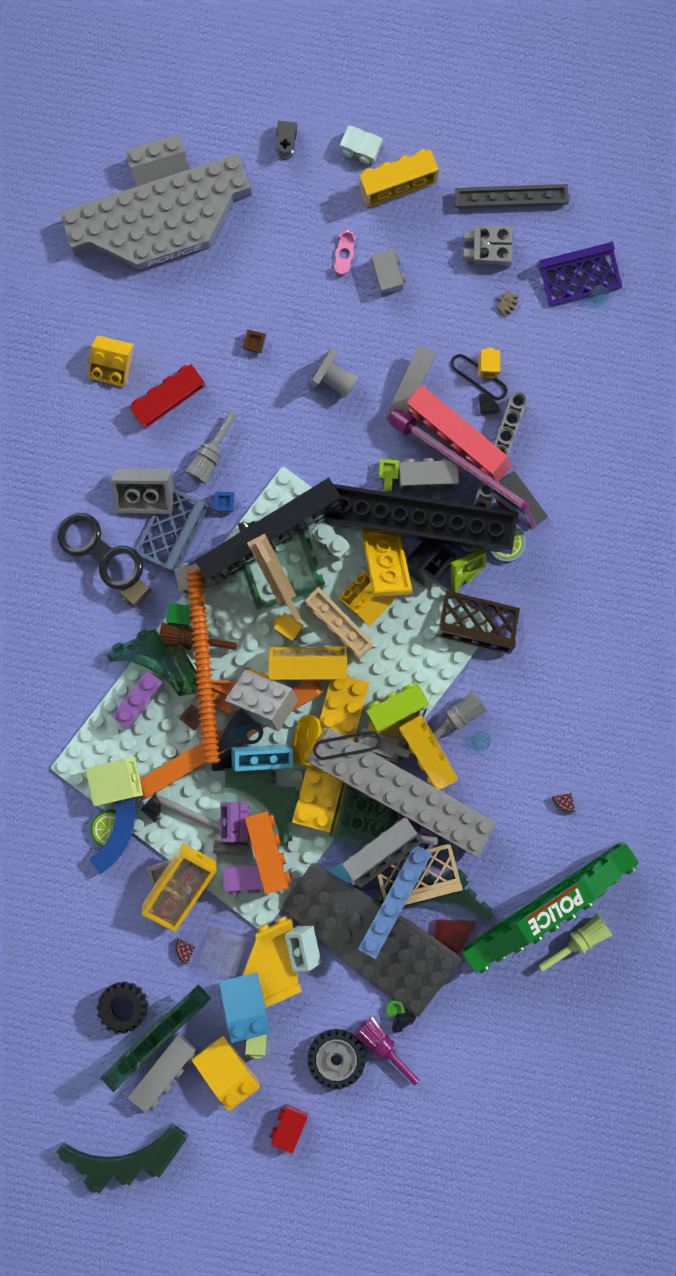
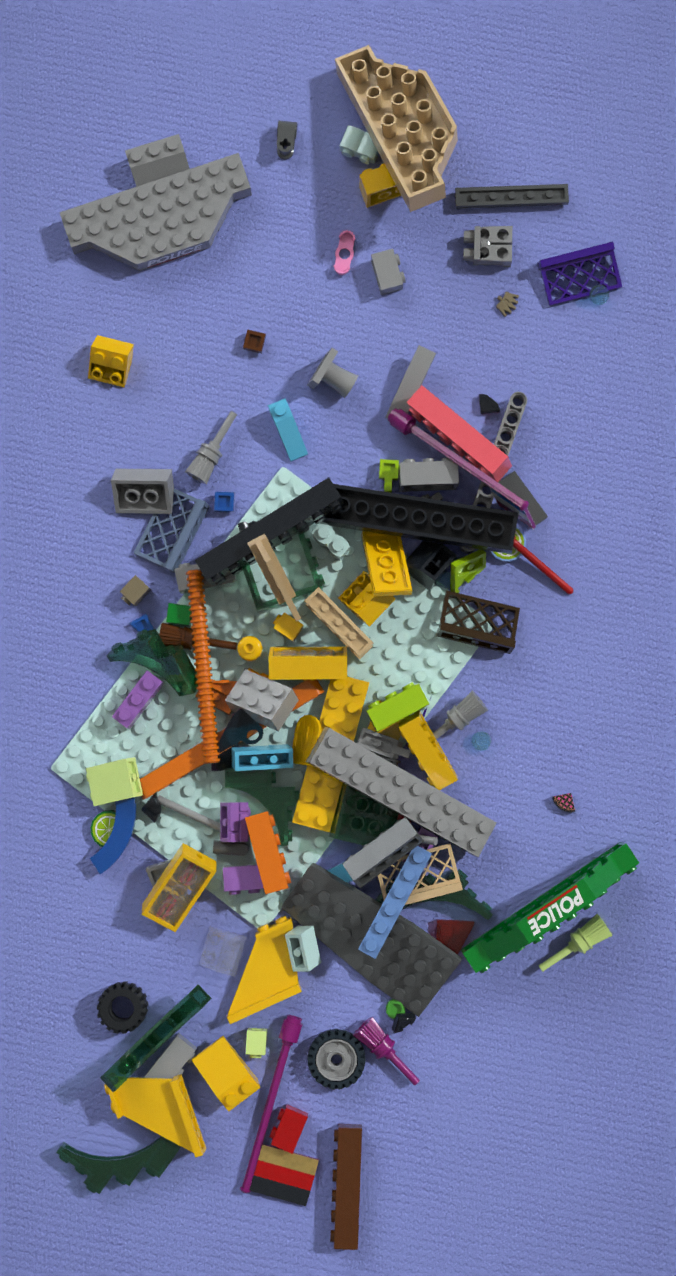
black bar [57,513,143,590] -> none
red brick [129,364,206,429] -> none
black tile [176,938,196,965] -> none
reddish brown plate [180,704,201,731] -> none
dark azure slope [219,972,271,1043] -> none
black piece [313,731,381,760] -> none
black piece [451,354,508,400] -> none
yellow brick [478,348,500,379] -> none
none -> yellow piece [104,1074,207,1158]
none -> blue tile [130,614,155,633]
none -> yellow head [237,636,263,662]
none -> flag [240,1015,319,1206]
none -> medium azure slope [268,398,308,462]
none -> reddish brown brick [330,1124,362,1250]
none -> tan brick [335,45,458,212]
none -> clear light blue piece [435,572,451,590]
none -> red piece [513,536,573,594]

